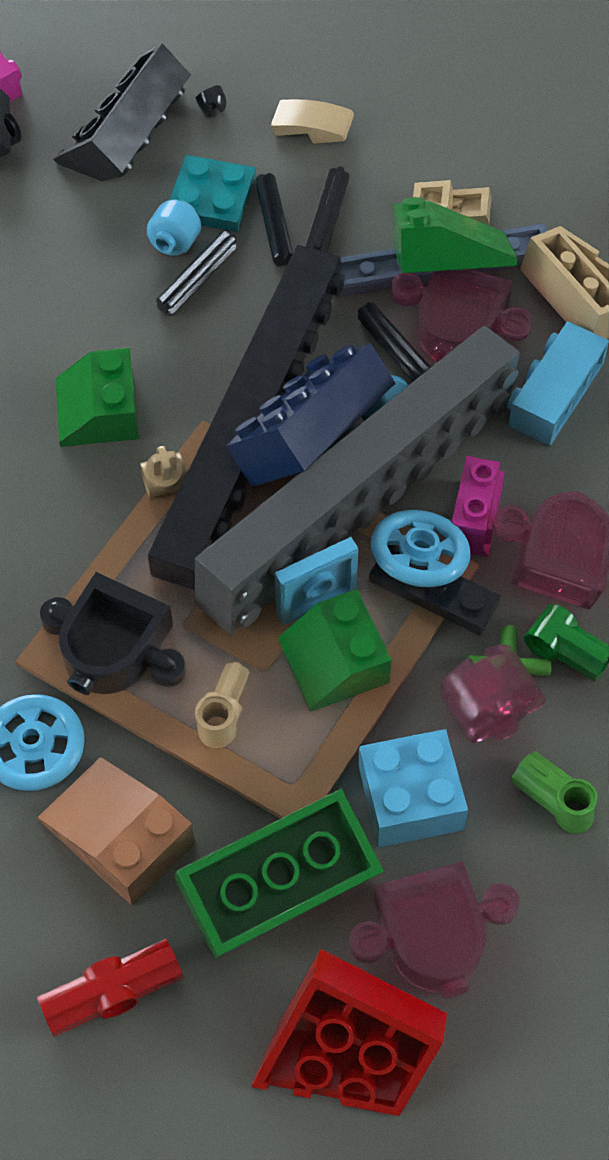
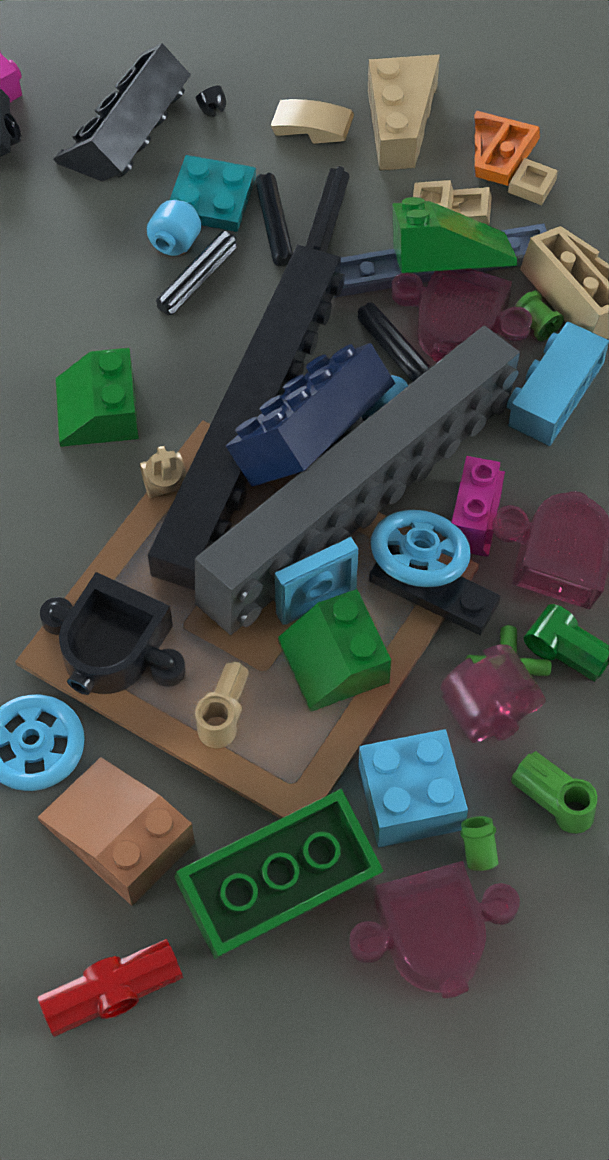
red wedge [251,949,447,1116] -> none
none -> tan wedge [368,54,440,171]
none -> bright green piece [460,816,499,871]
none -> orange wing [474,111,540,186]
none -> tan plate [508,158,558,205]
none -> bright green bush [512,290,564,341]

